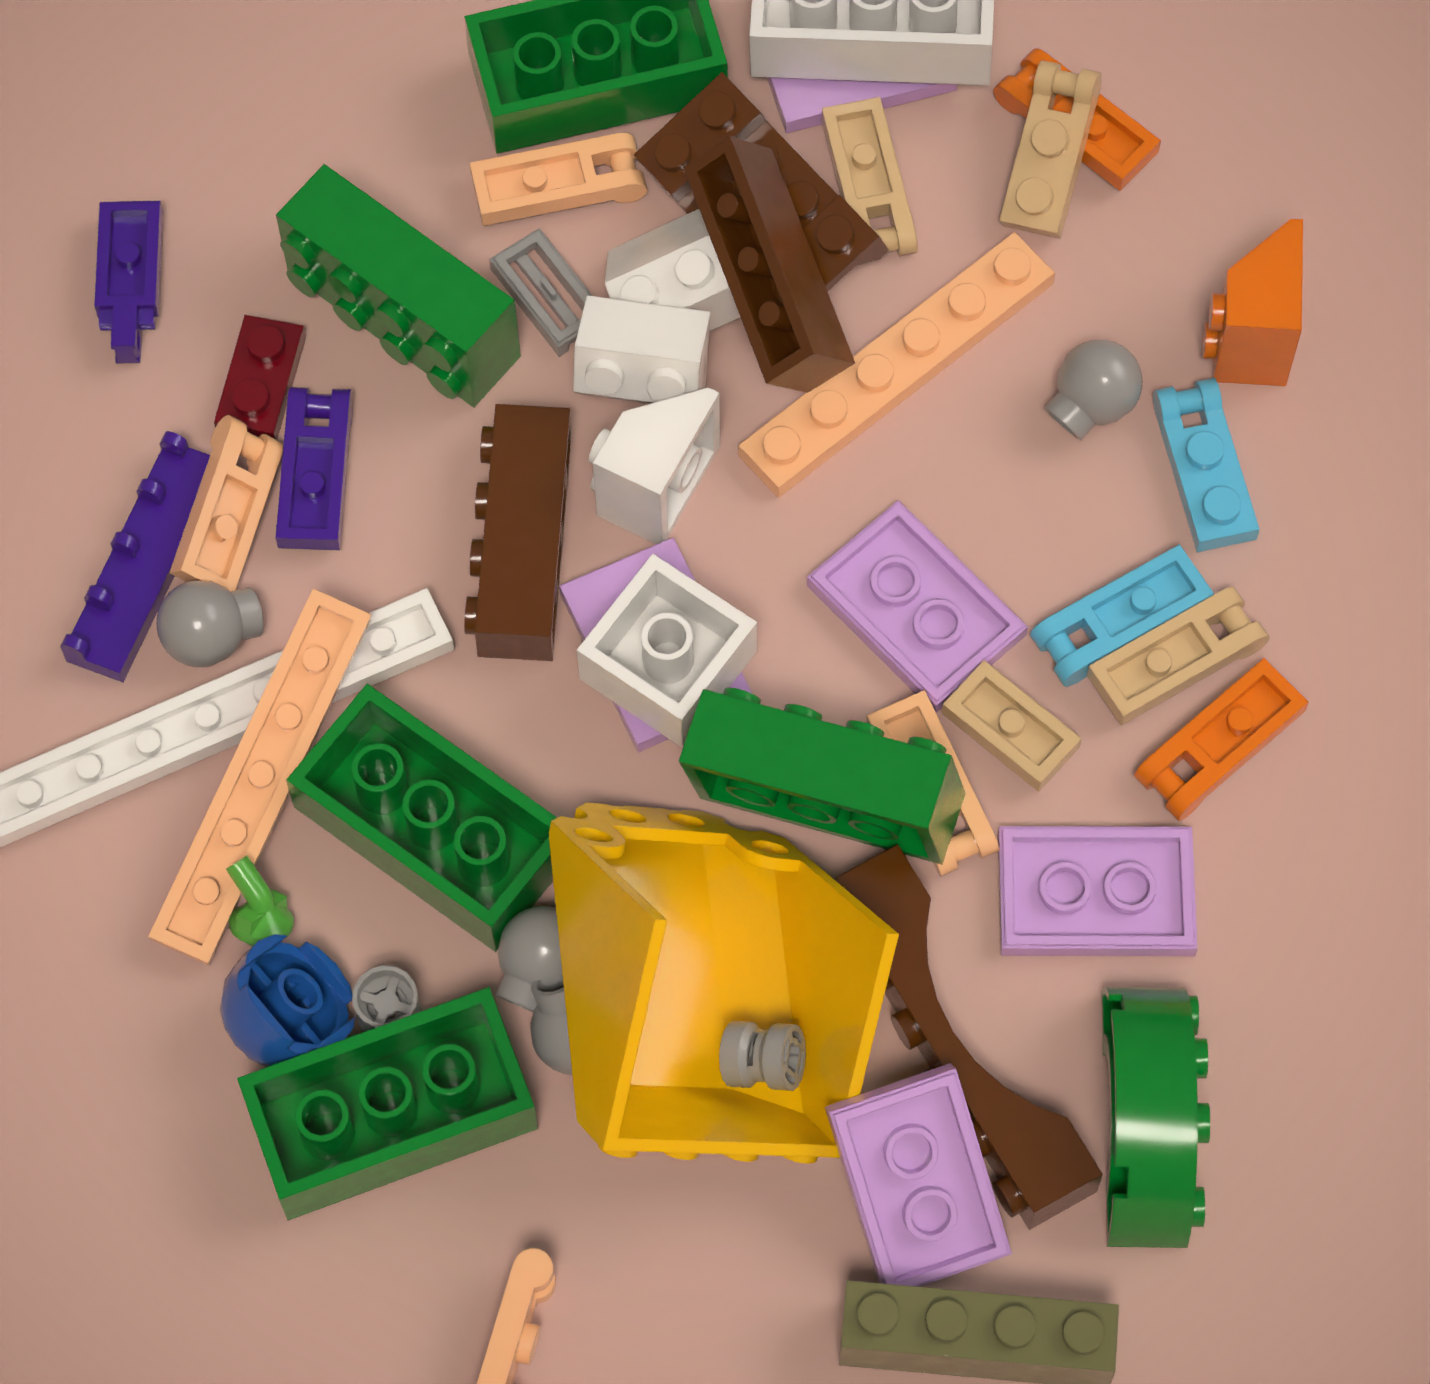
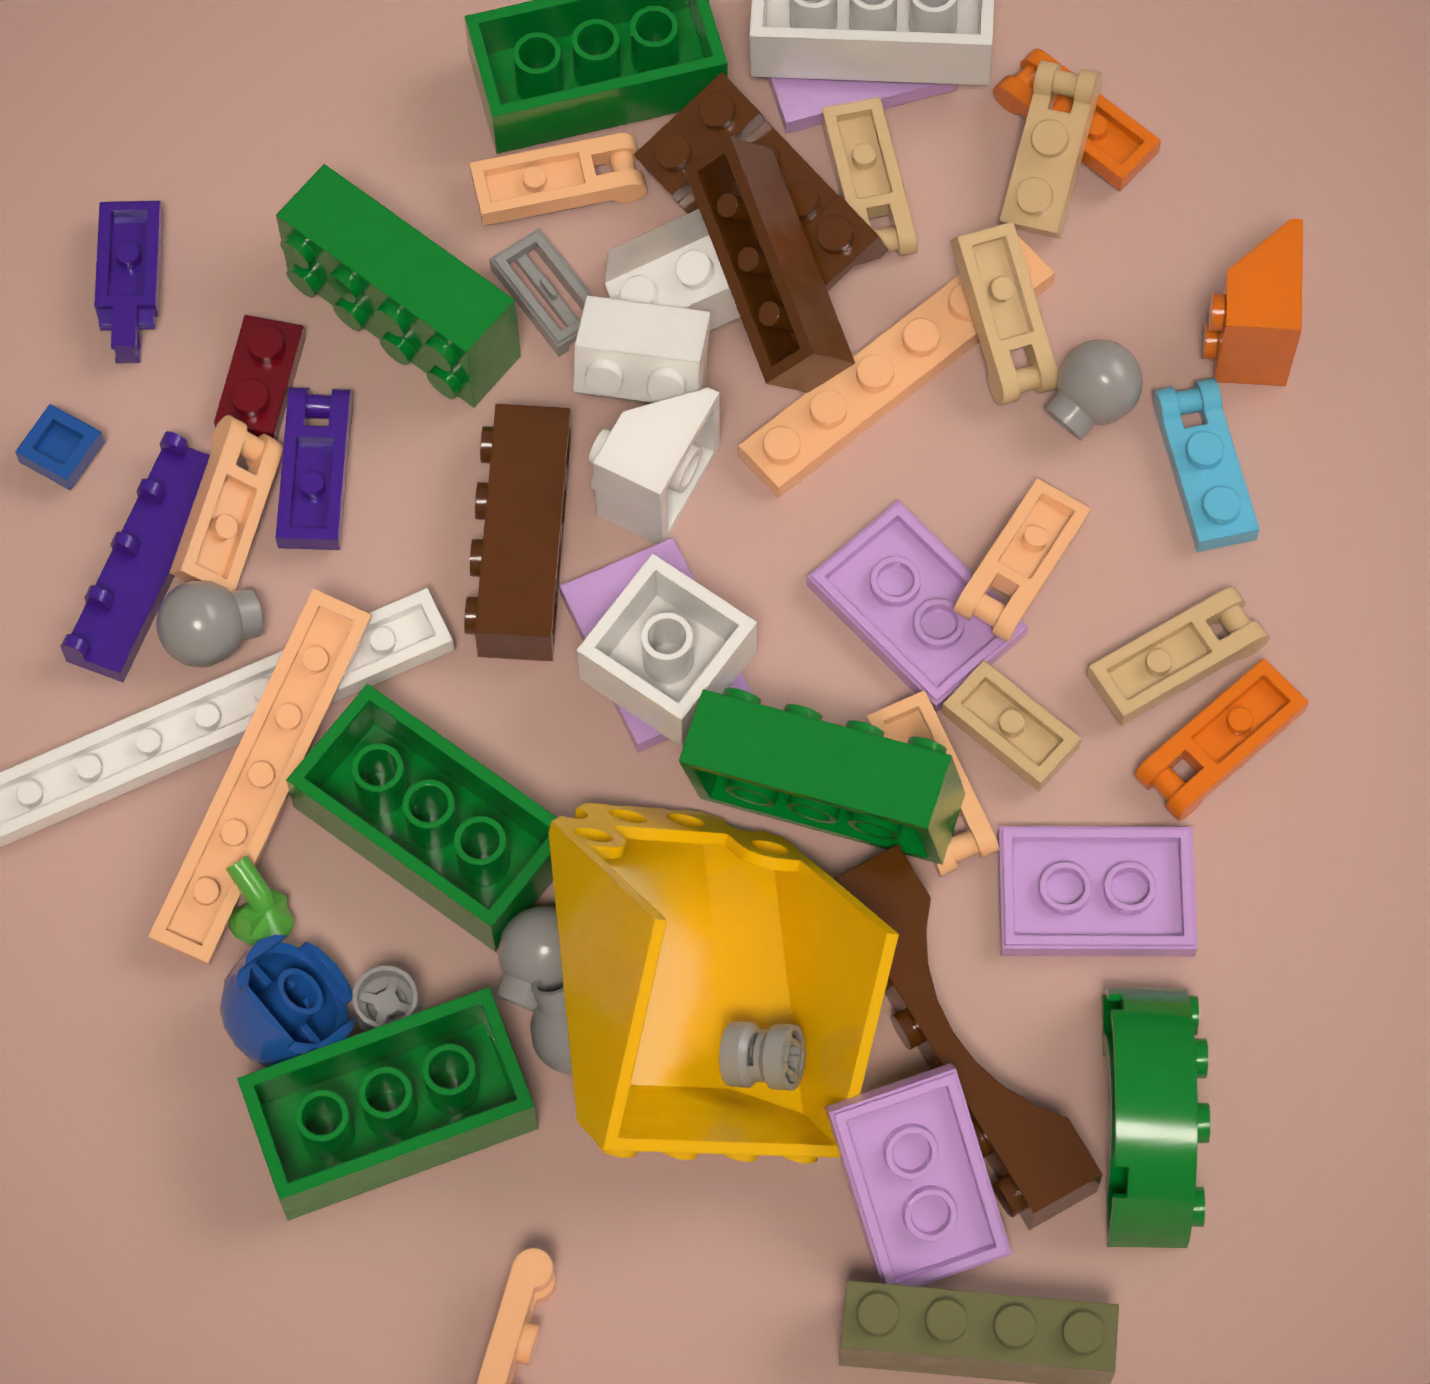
medium azure plate [1030,544,1214,687] -> none
none -> blue plate [15,404,105,491]
none -> tan plate [950,221,1058,405]
none -> light nougat plate [953,478,1091,643]

